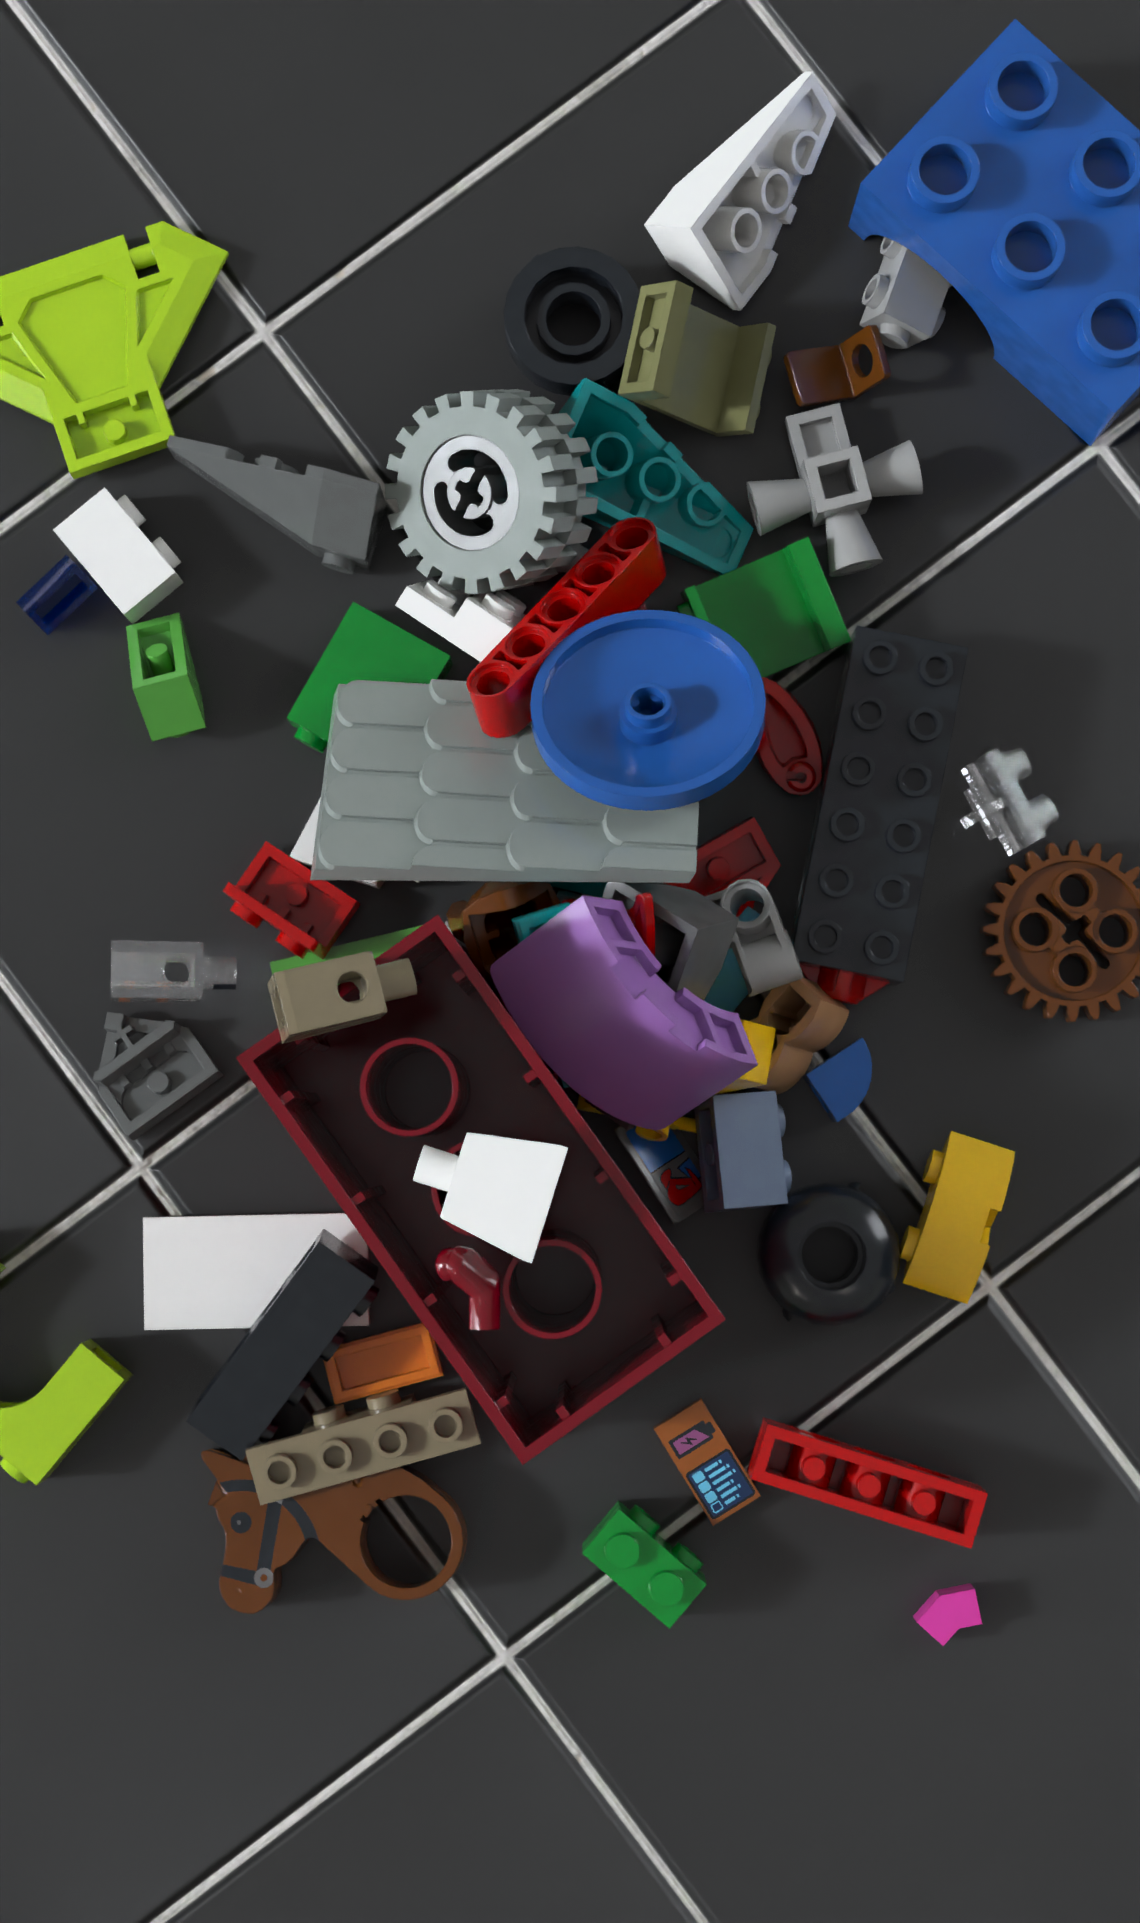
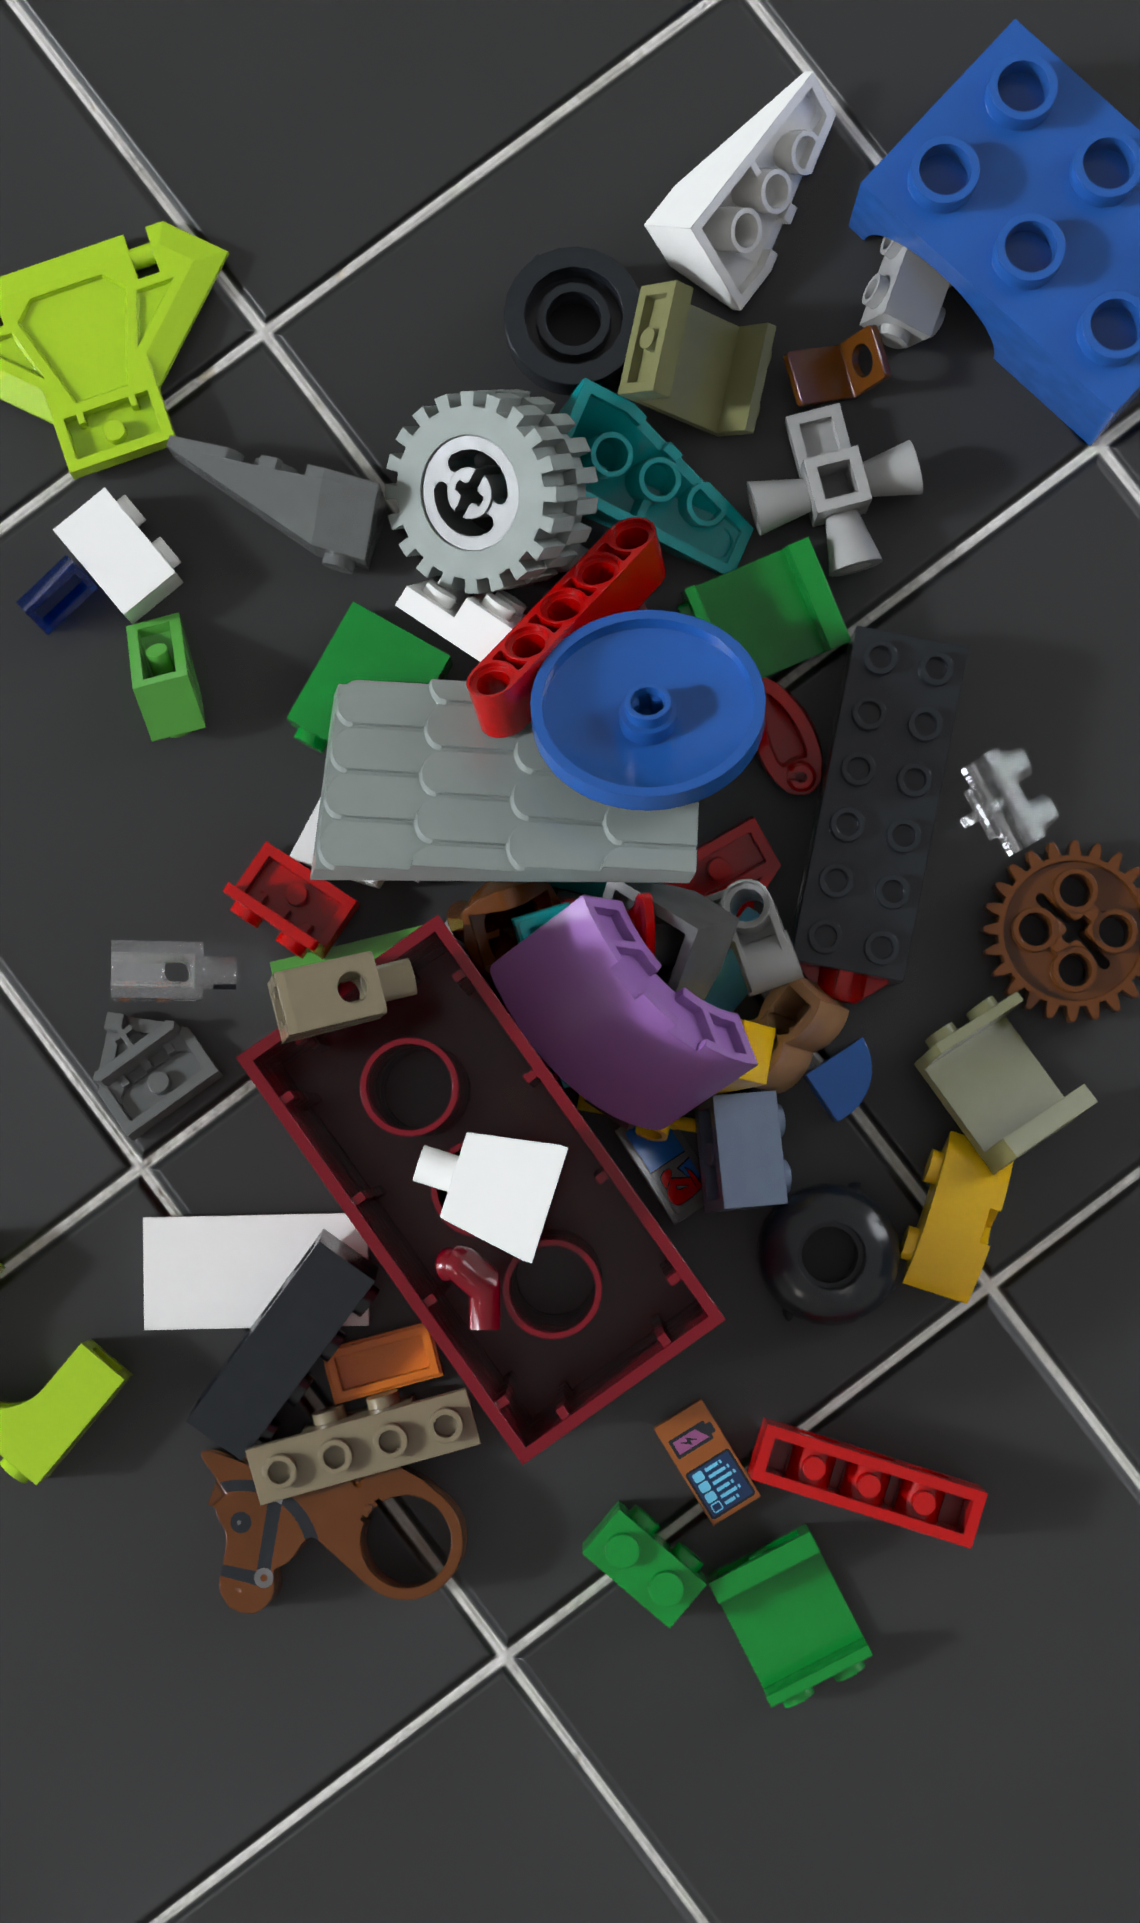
dark pink piece [913,1583,982,1646] -> none
none -> green panel [706,1524,873,1708]
none -> olive panel [914,992,1098,1175]

